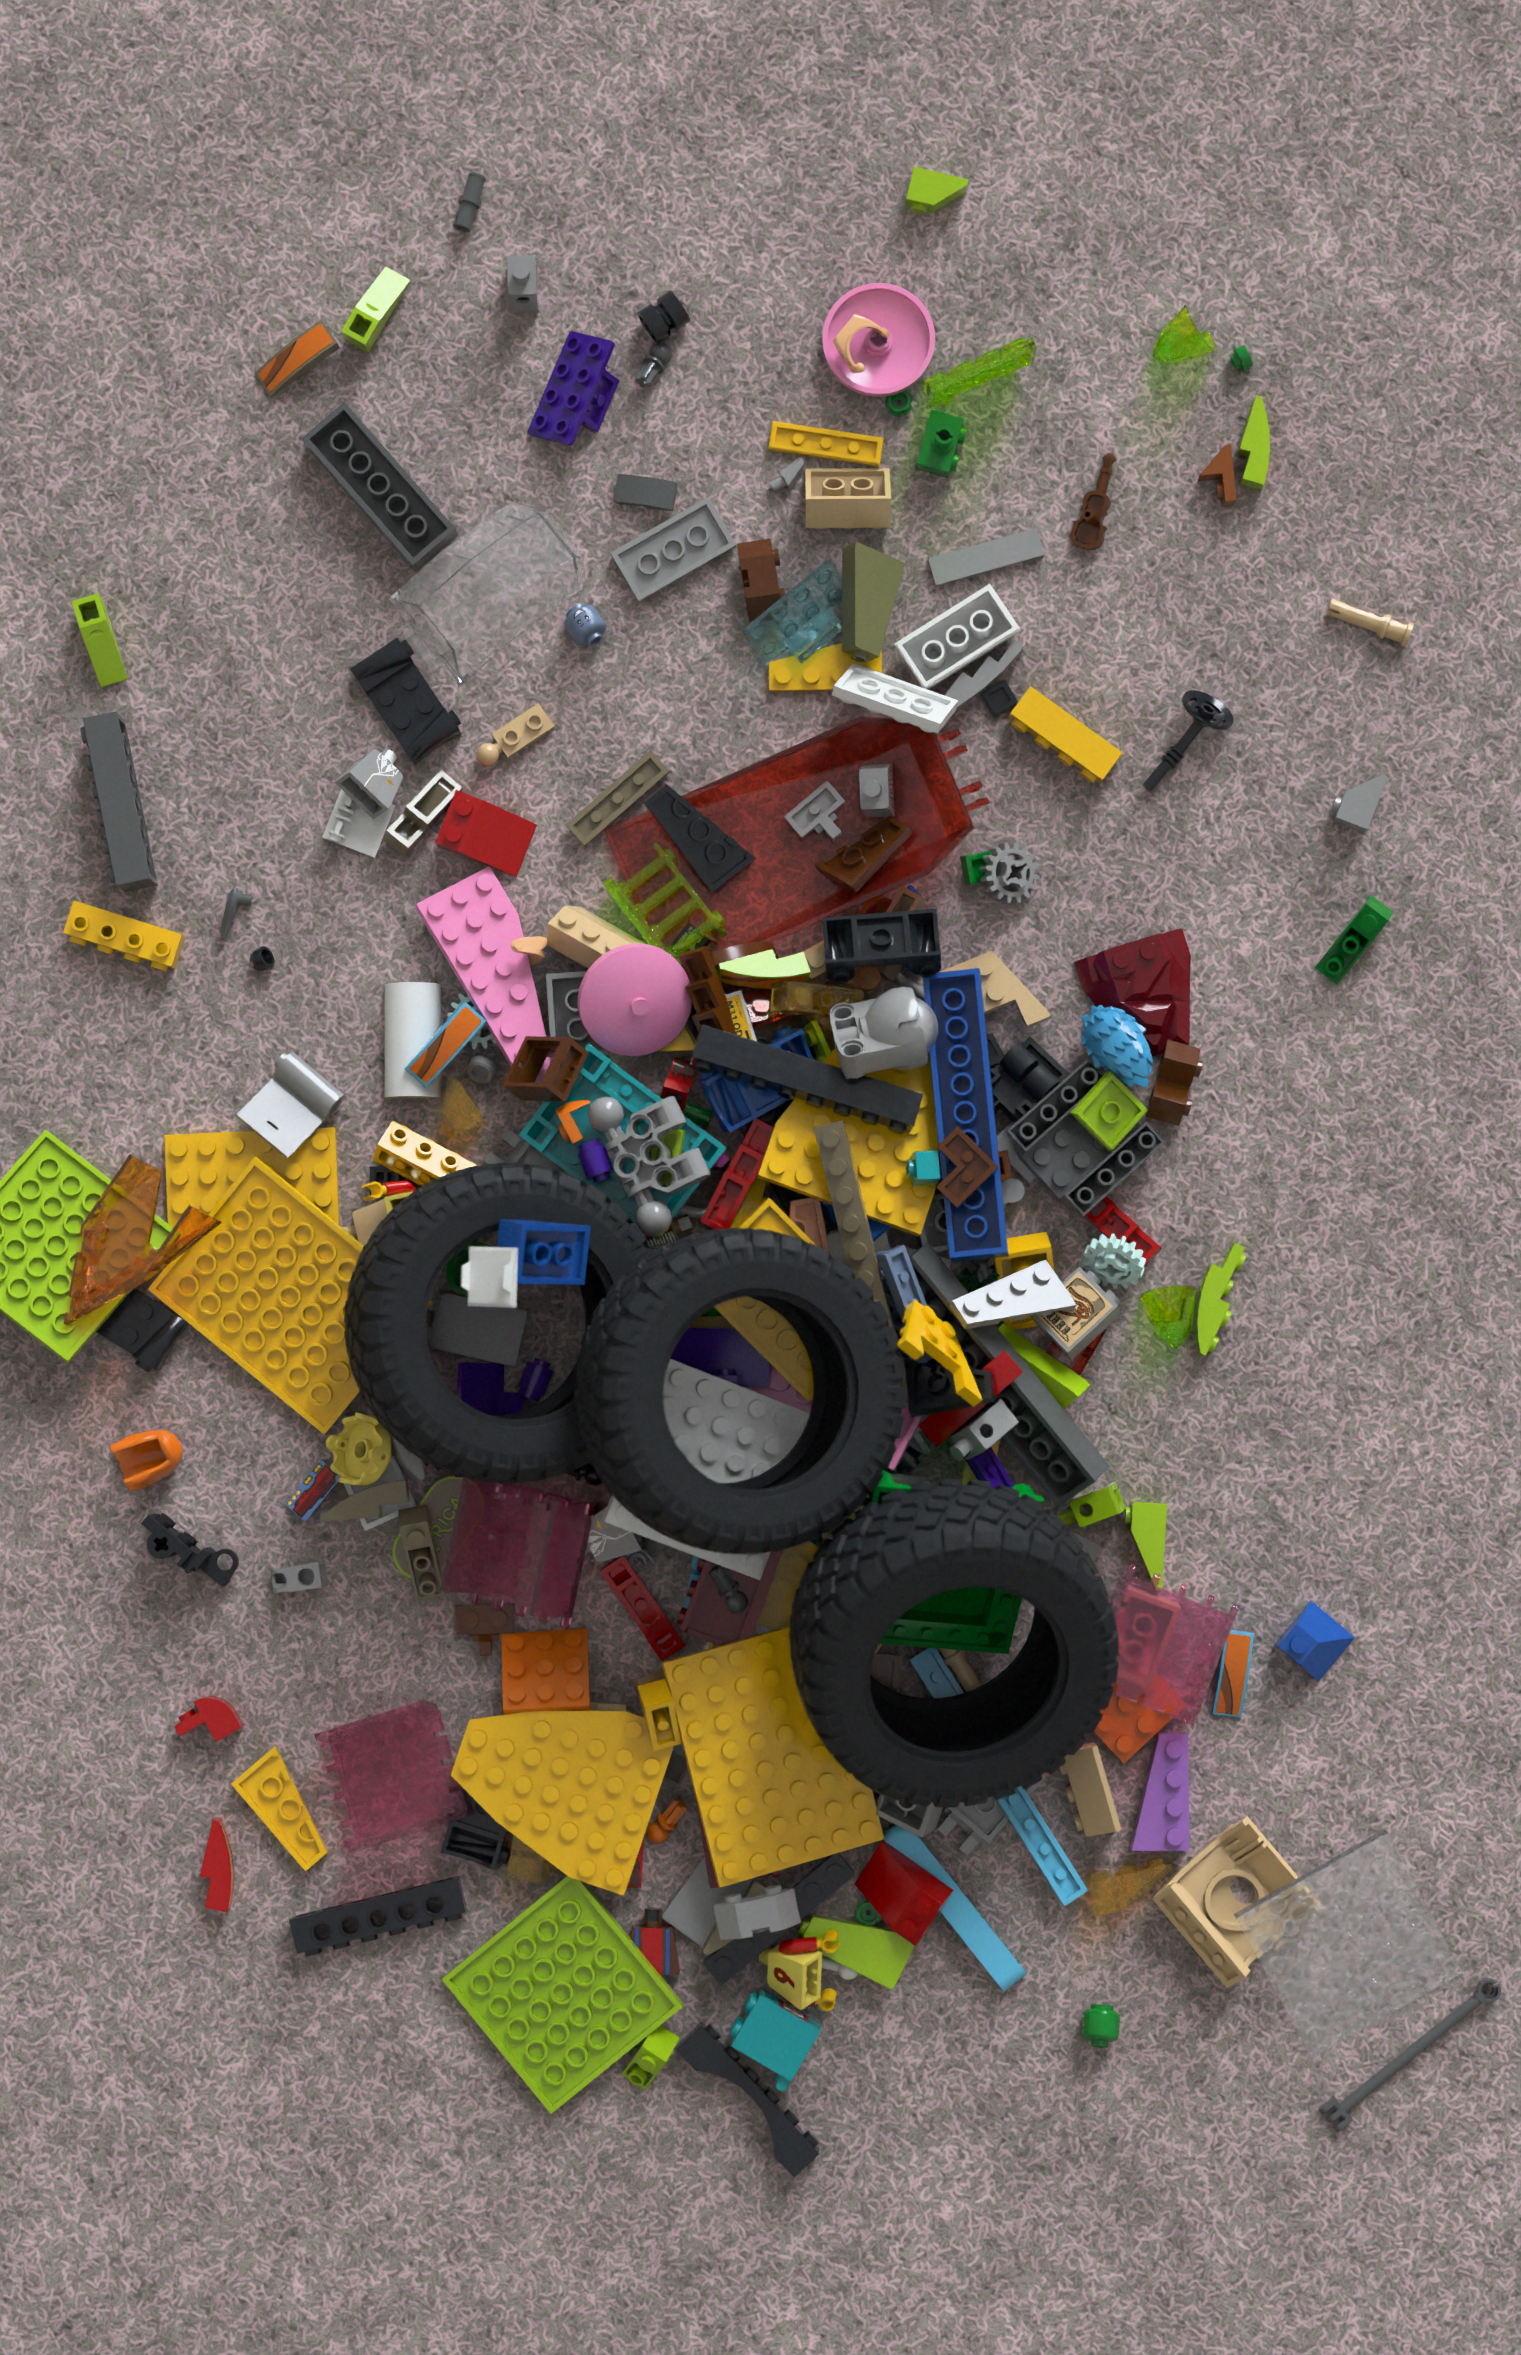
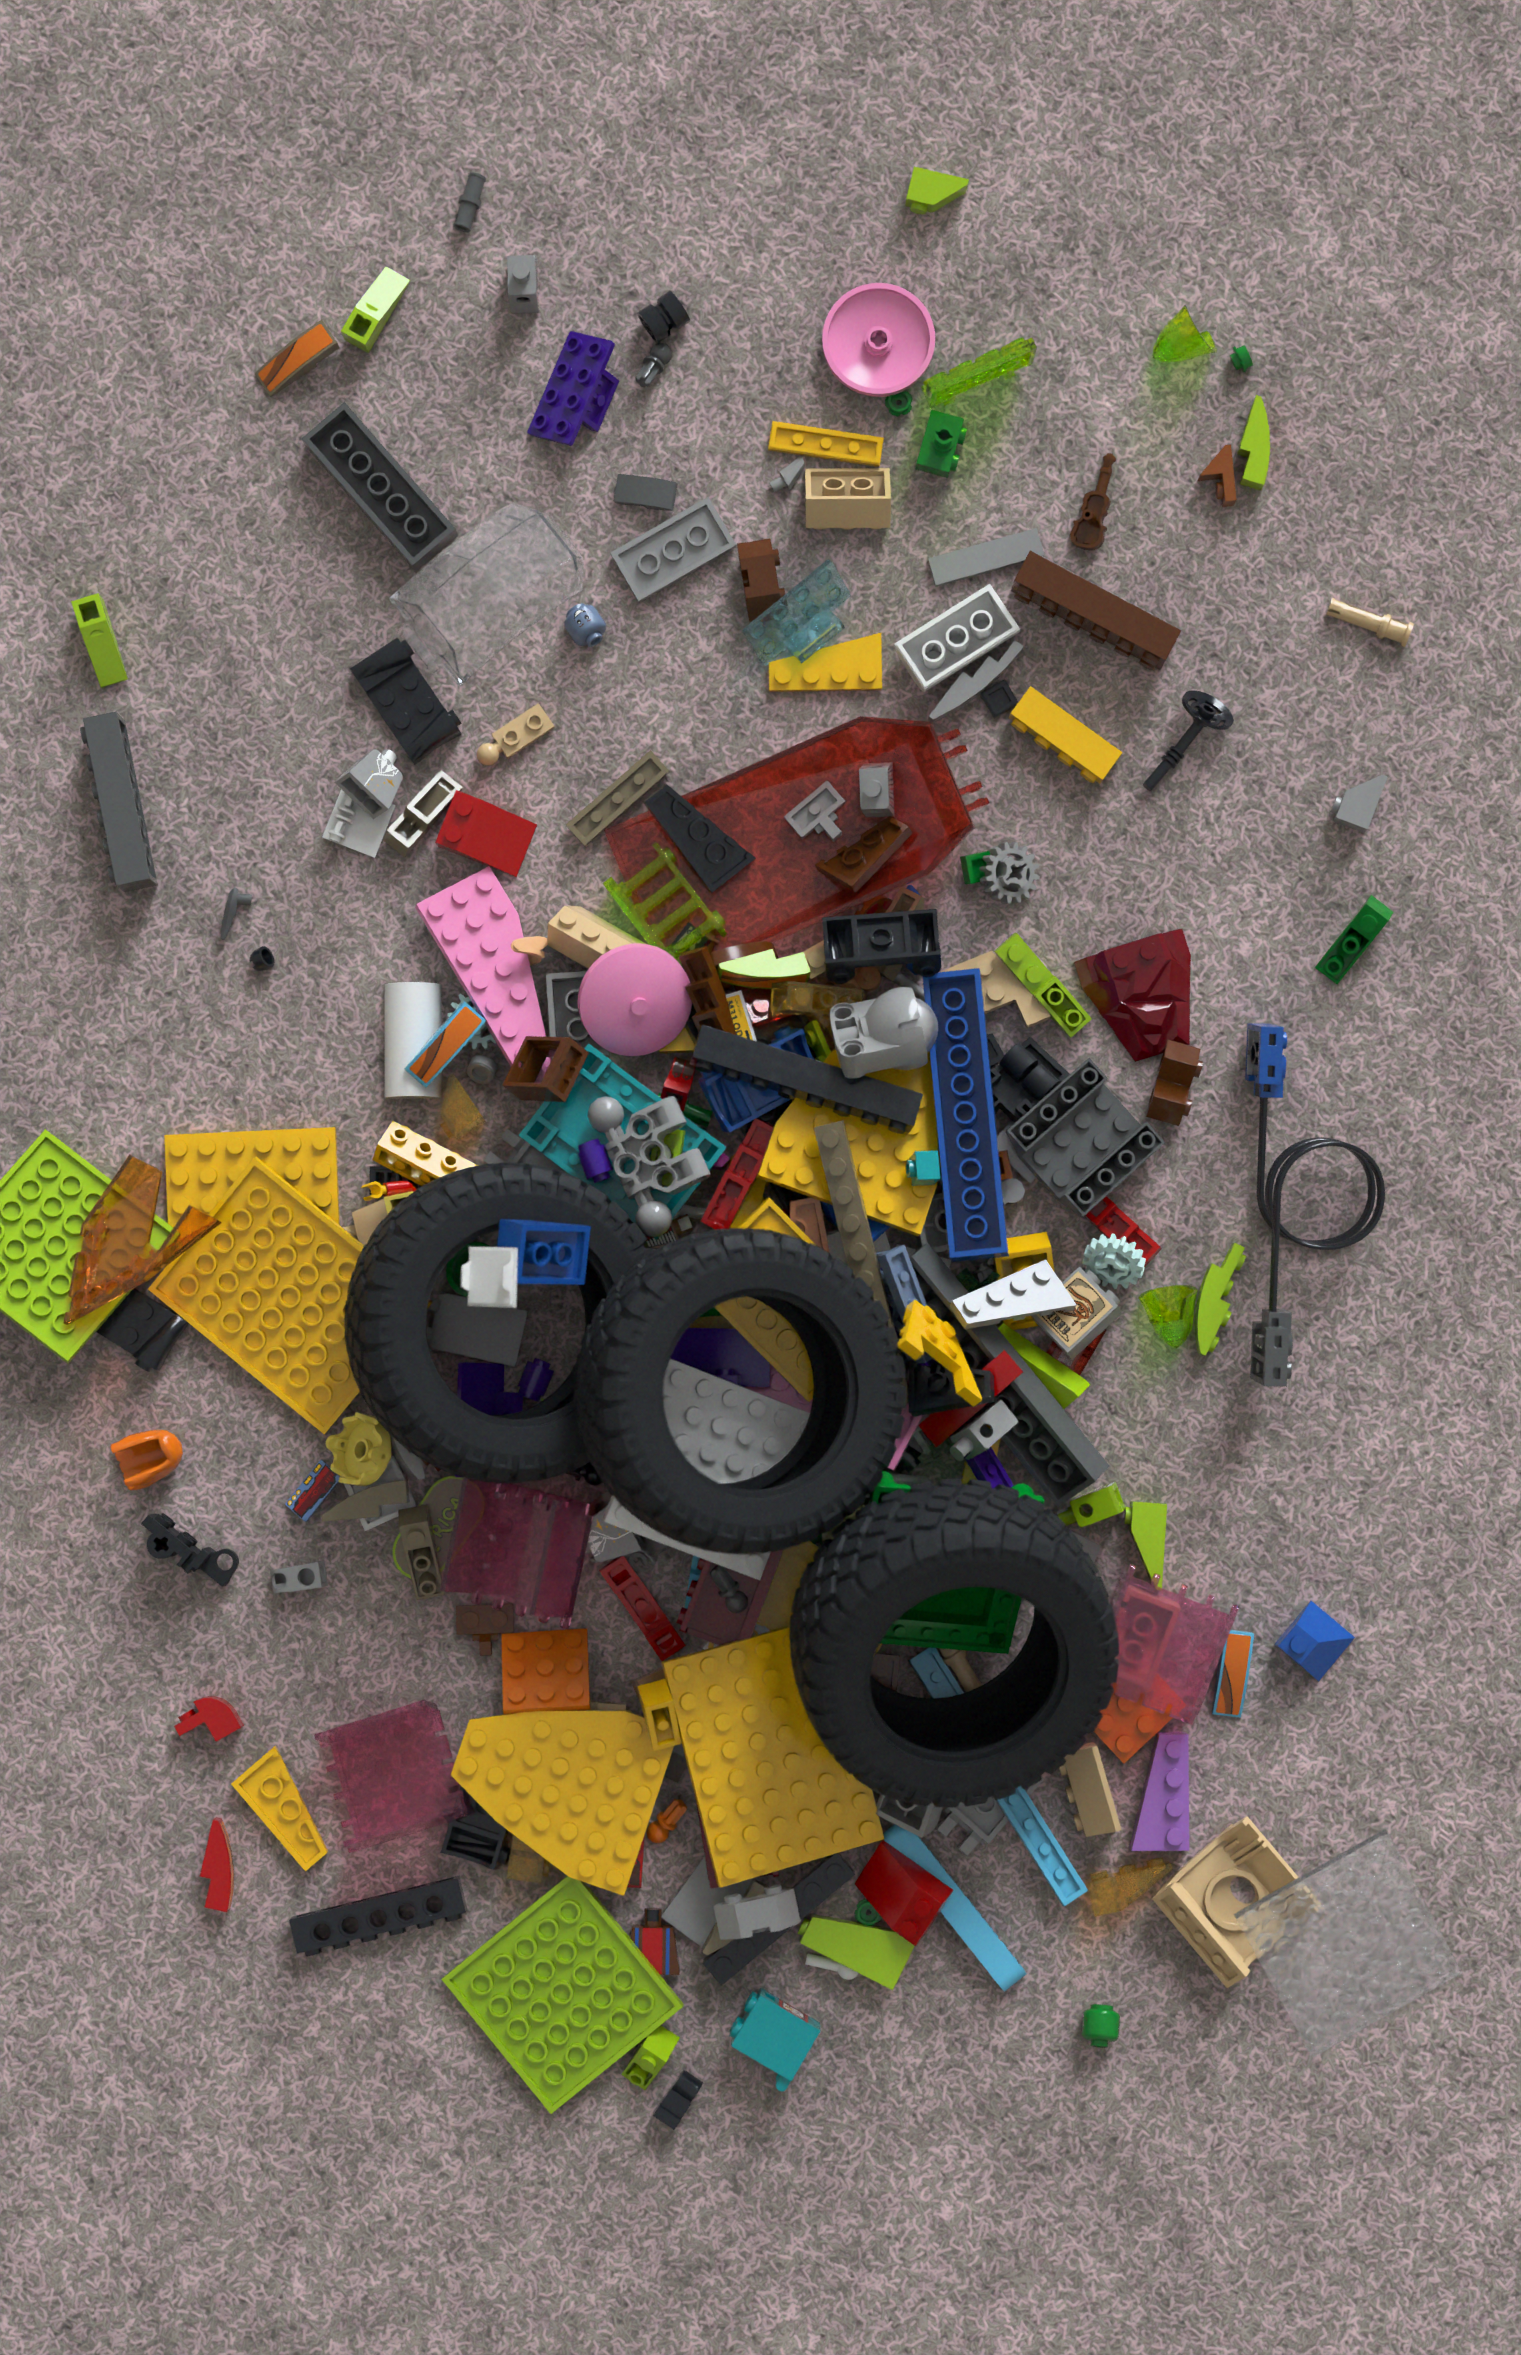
yellow brick [63,900,186,972] -> none
door [236,1052,345,1159] -> none
orange plate [555,1100,591,1146] -> none
black arch [676,2021,819,2177] -> none
light yellow torso [759,1930,839,2012] -> none
white plate [832,663,958,733] -> none
light nougat helmet [833,314,890,374] -> none
olive slope [842,542,905,663] -> none
reddish brown plate [937,1126,999,1209] -> none
lime plate [1070,1071,1148,1152] -> none
dark azure head [1081,1005,1153,1088] -> none
dark grey hinge [1319,1978,1501,2132] -> none
none -> black leg [653,2070,703,2130]
none -> lime slope [994,933,1092,1038]
none -> reddish brown brick [1011,550,1182,671]
none -> piece [1245,1023,1385,1387]

